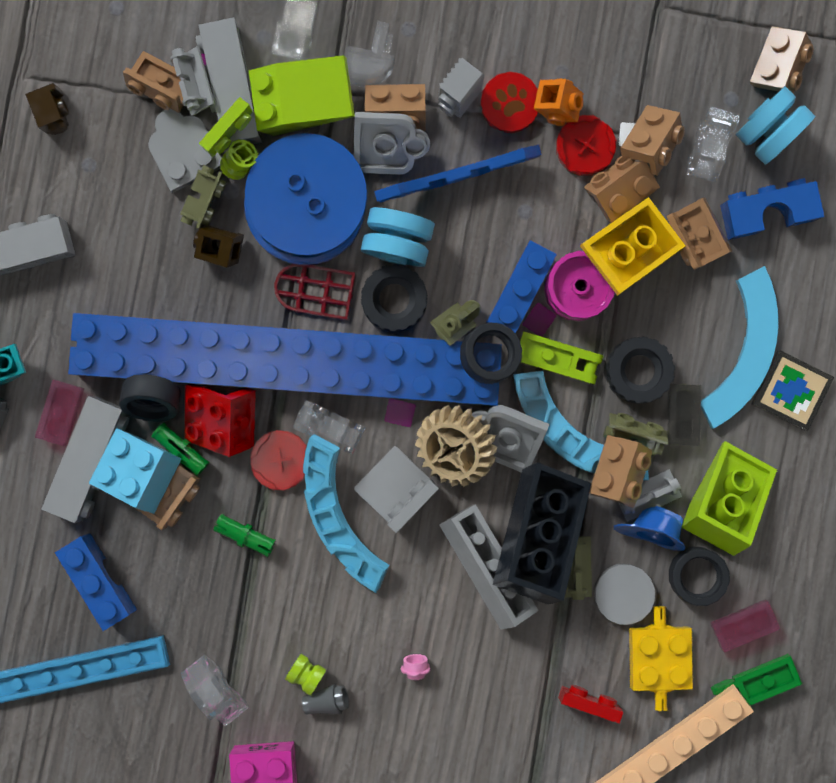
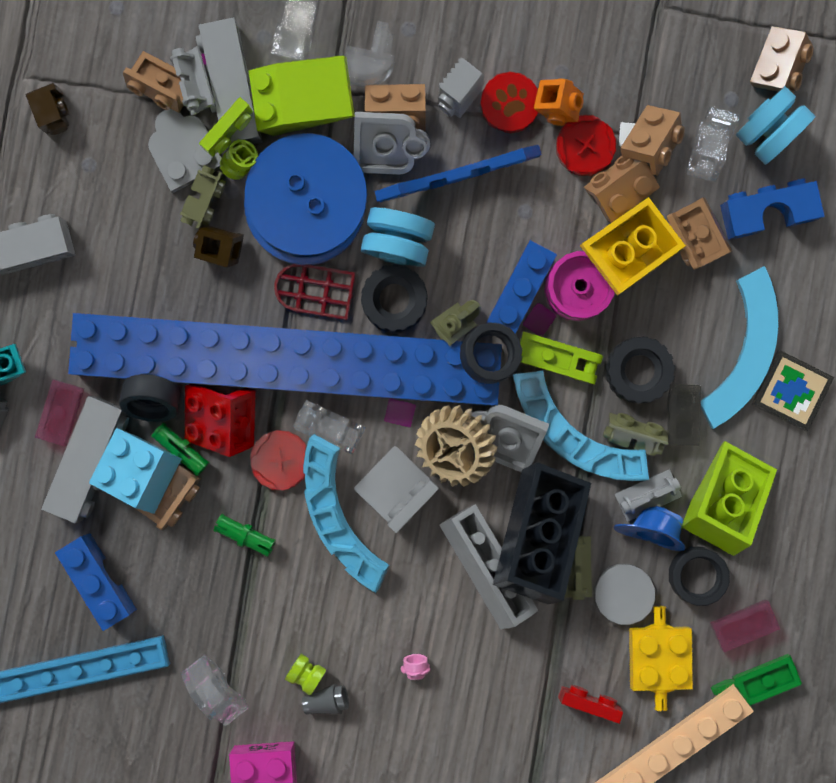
medium nougat bracket [589,435,652,508] -> none

